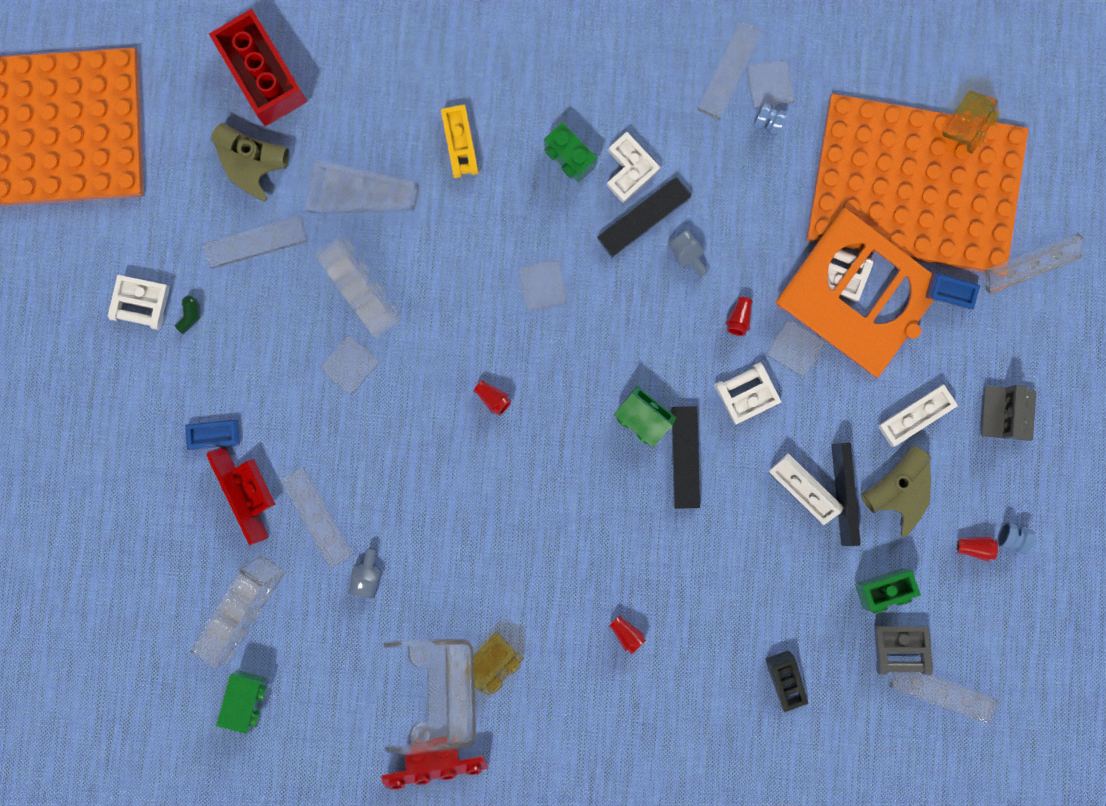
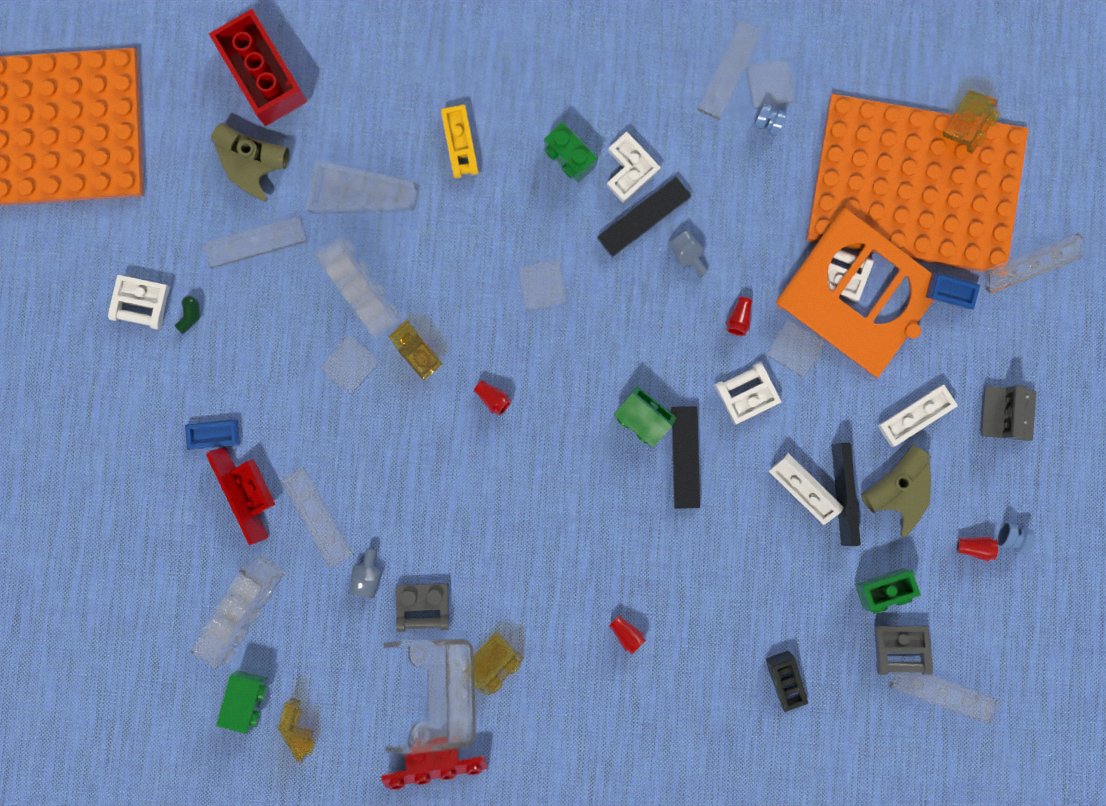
none -> clear yellow slope [278,698,316,762]
none -> clear yellow slope [388,321,443,380]
none -> dark grey plate [396,583,449,632]

